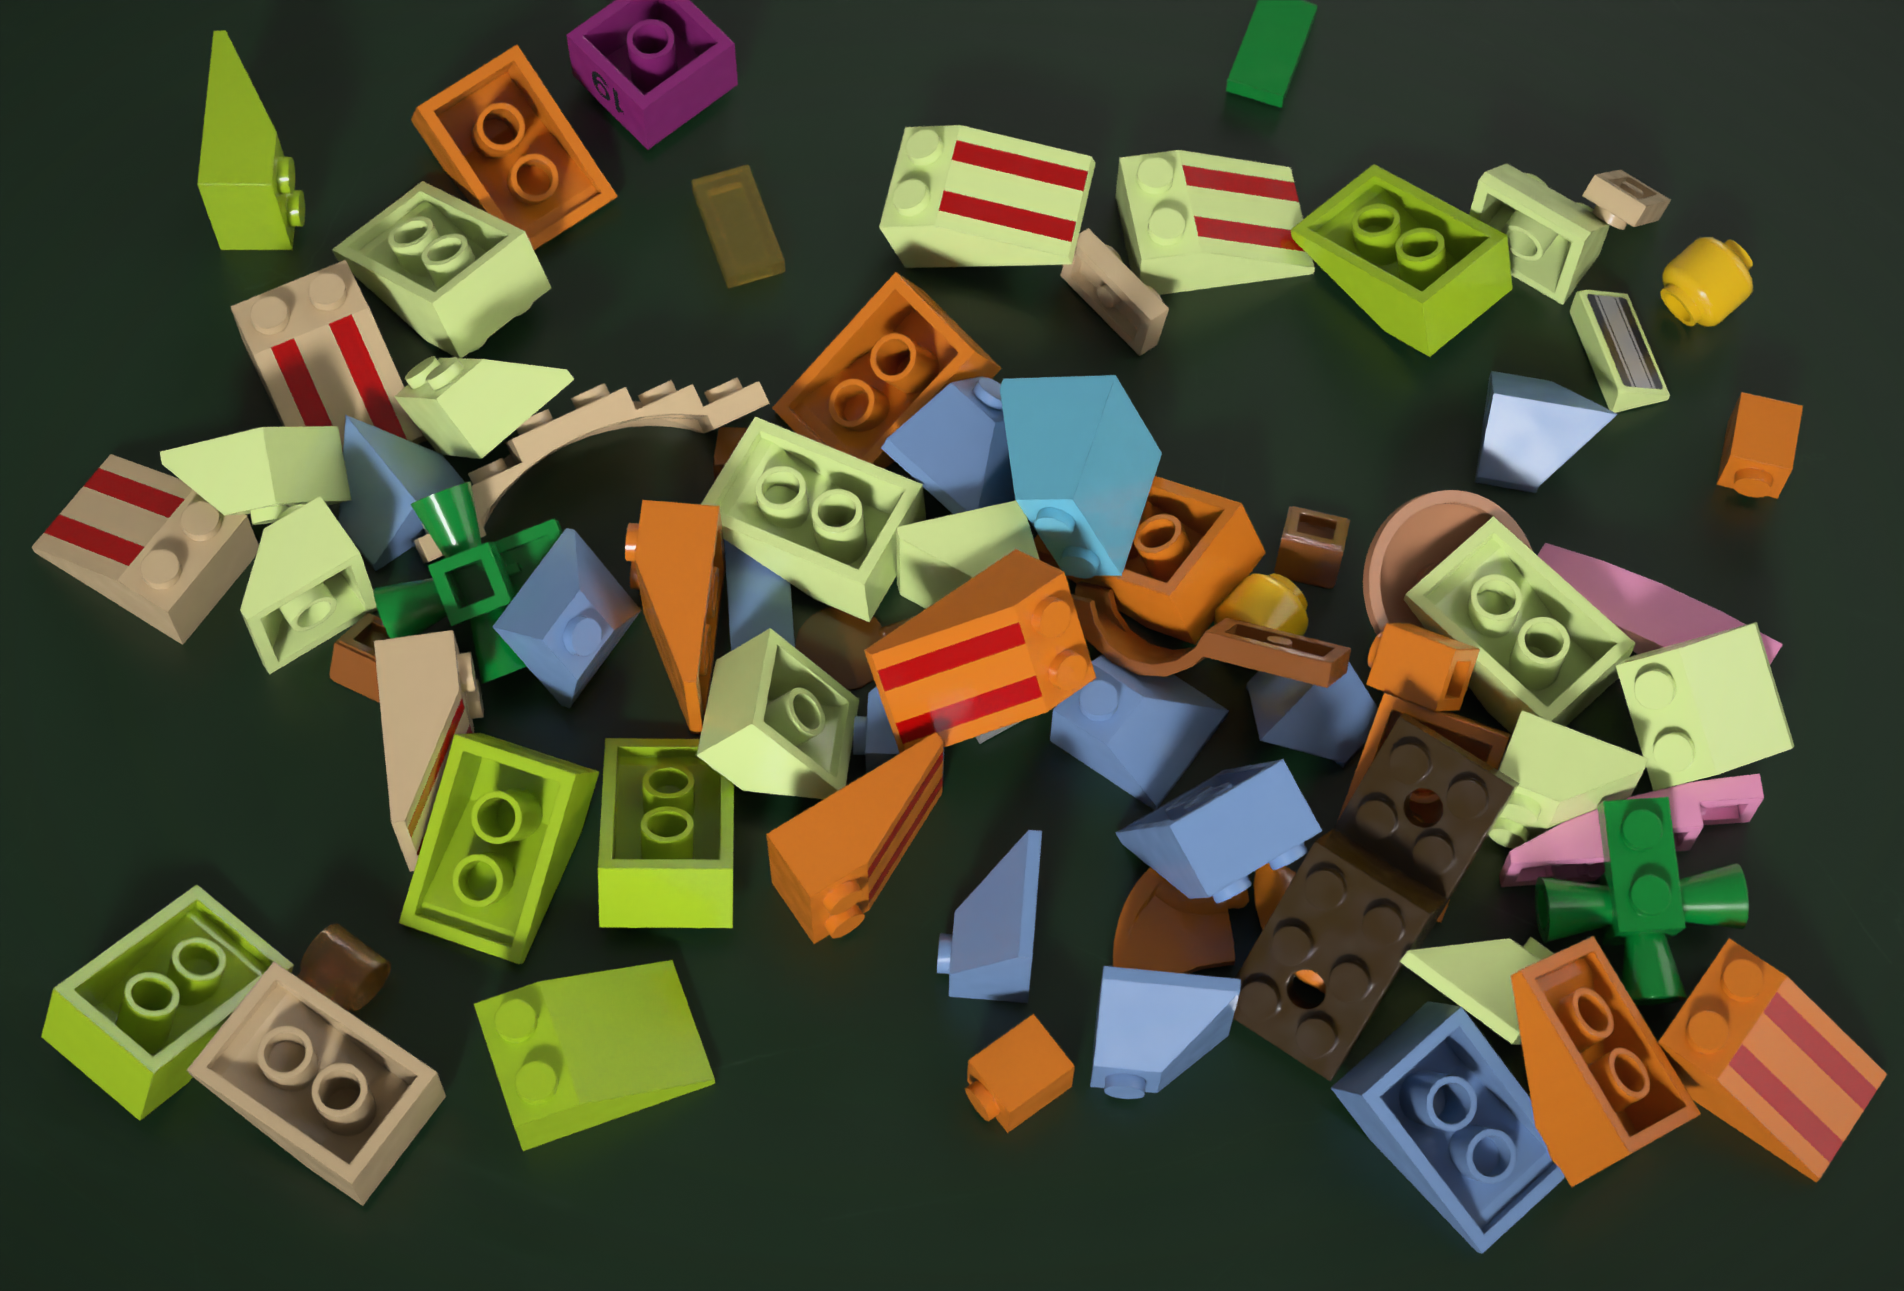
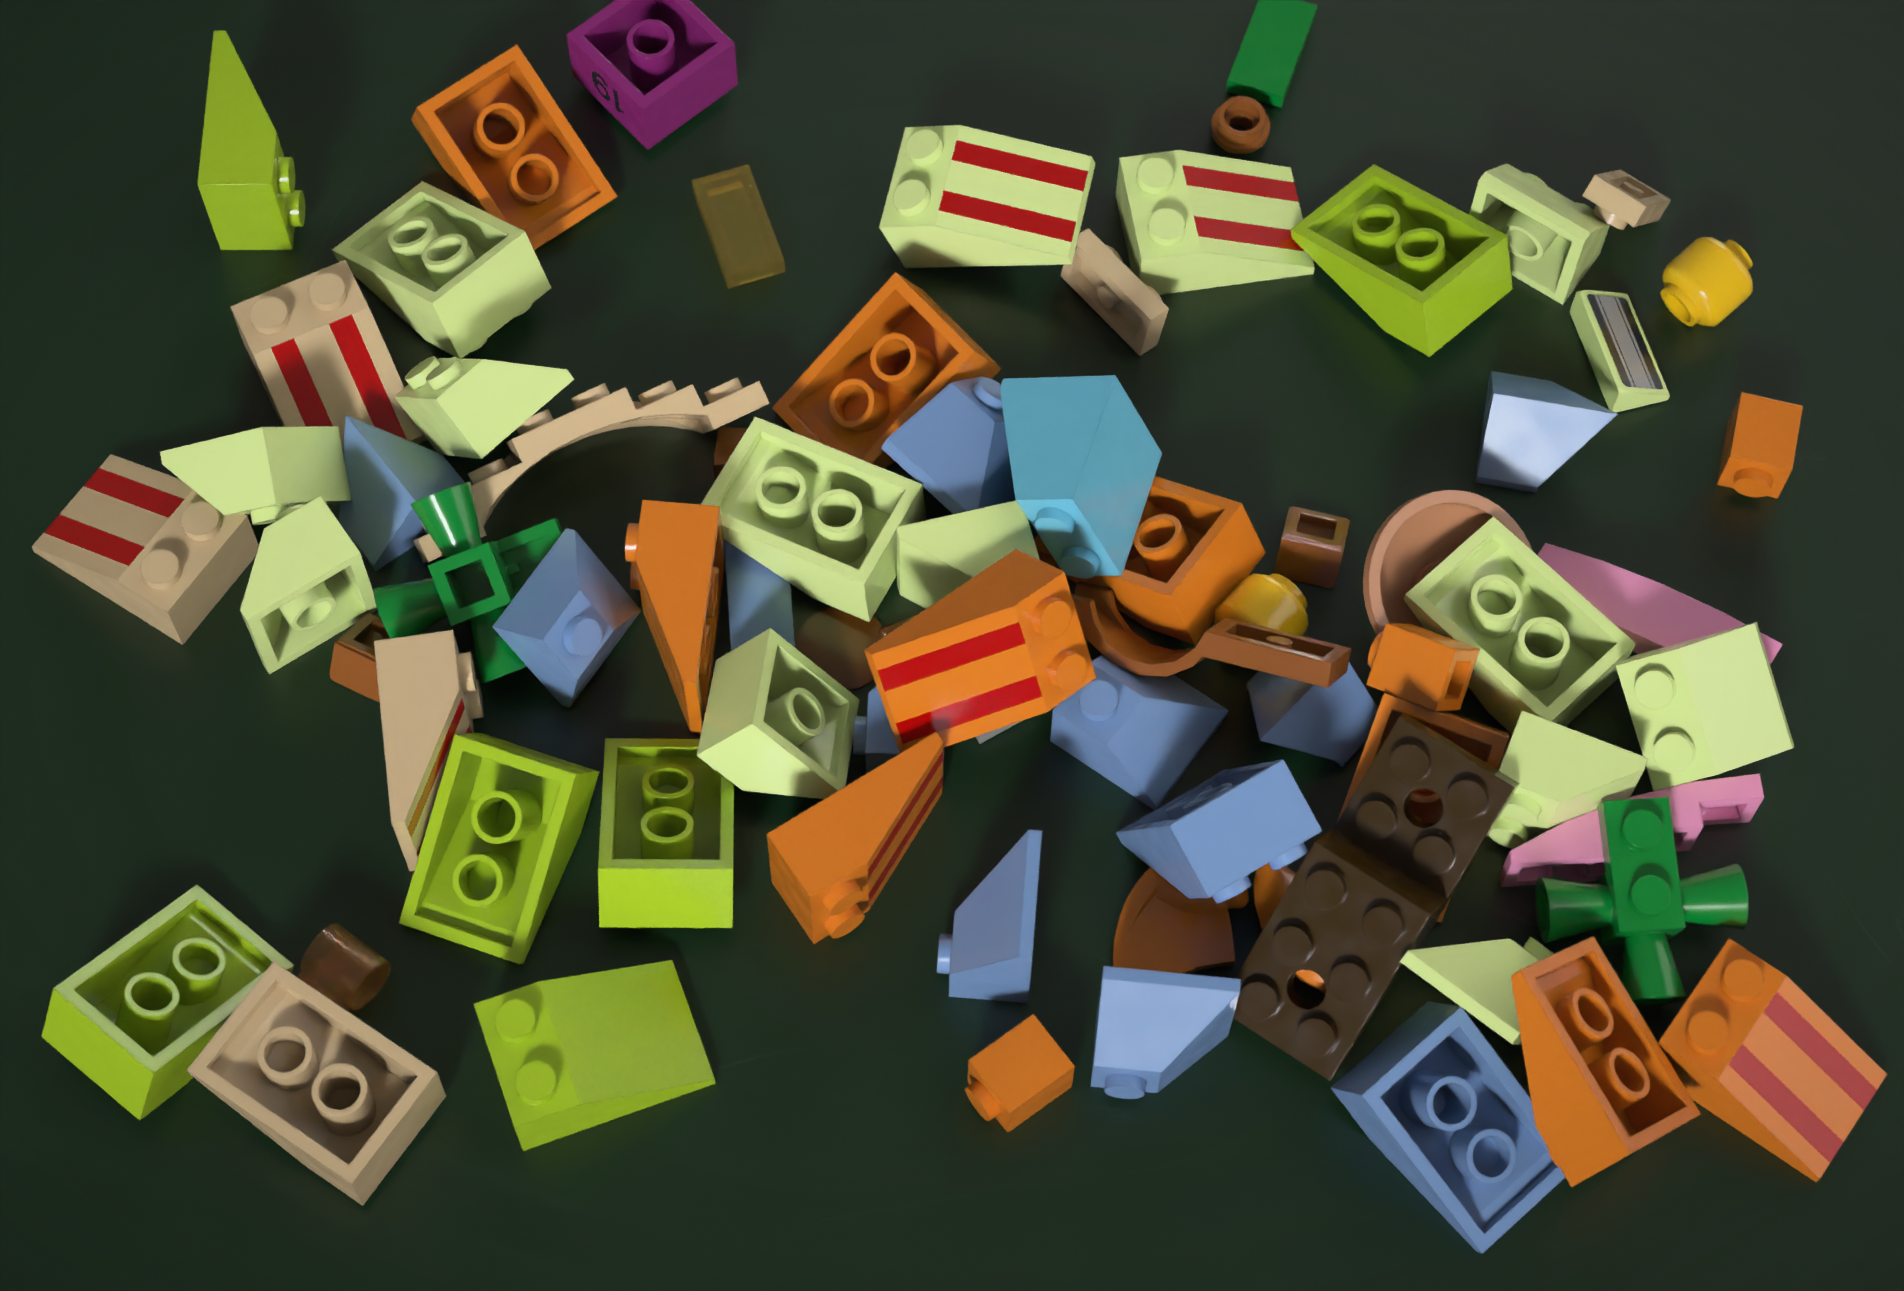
none -> dark orange plate [1211,96,1270,154]

